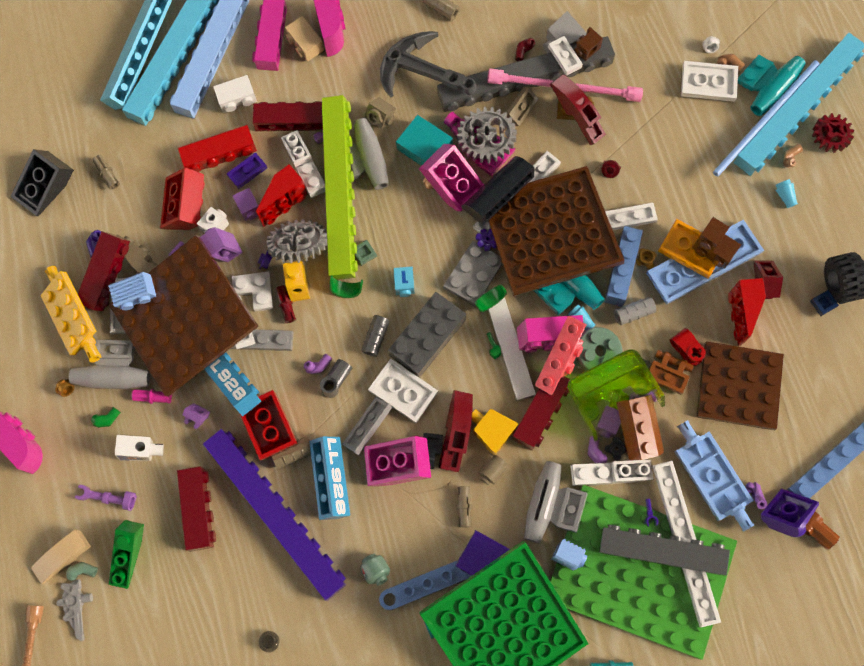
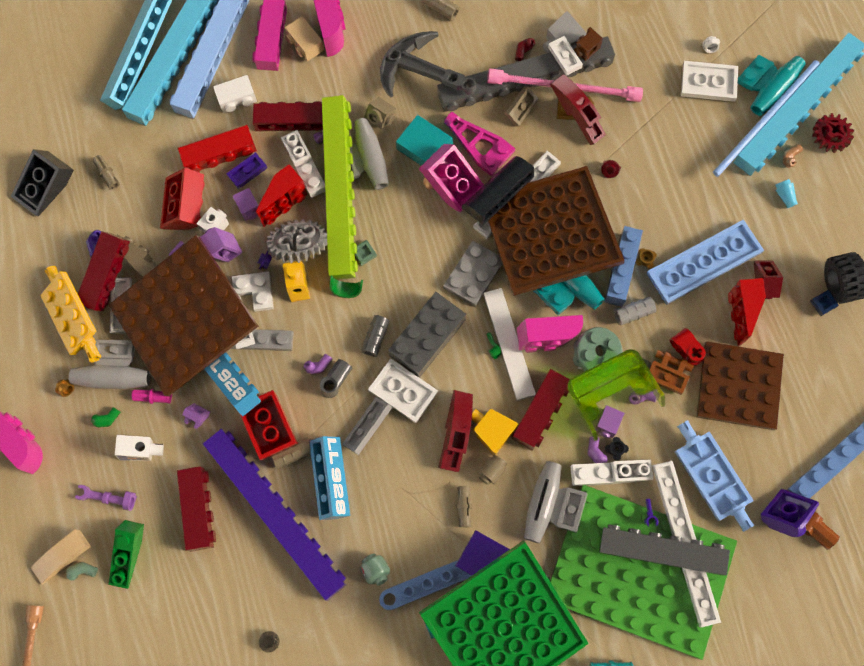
light grey piece [56,579,93,641] -> none
light blue brick [108,272,156,310] -> none
dark red axle [275,285,296,323] -> none
dark pink brick [364,436,431,486] -> none
medium azure brick [394,266,415,297] -> none
black plate [423,433,443,469] -> none
light grey gear [457,106,517,163] -> none
green helmet [474,284,507,312] -> none
dark purple plant [475,229,496,251] -> none
coral bracket [535,316,587,395] -> none
light blue brick [551,539,587,571] -> none
medium azure cone [567,304,596,330] -> none
clear neon green plate [600,389,629,410] -> none
white plate [605,203,658,230] -> none
dark orange slope [617,394,664,461] -> none
light orange tile [658,219,716,279] -> none
reddish brown brick [692,217,741,269] -> none
medium nougat arm [717,54,745,71] -> none
medium lavender arm [746,482,767,509] -> none

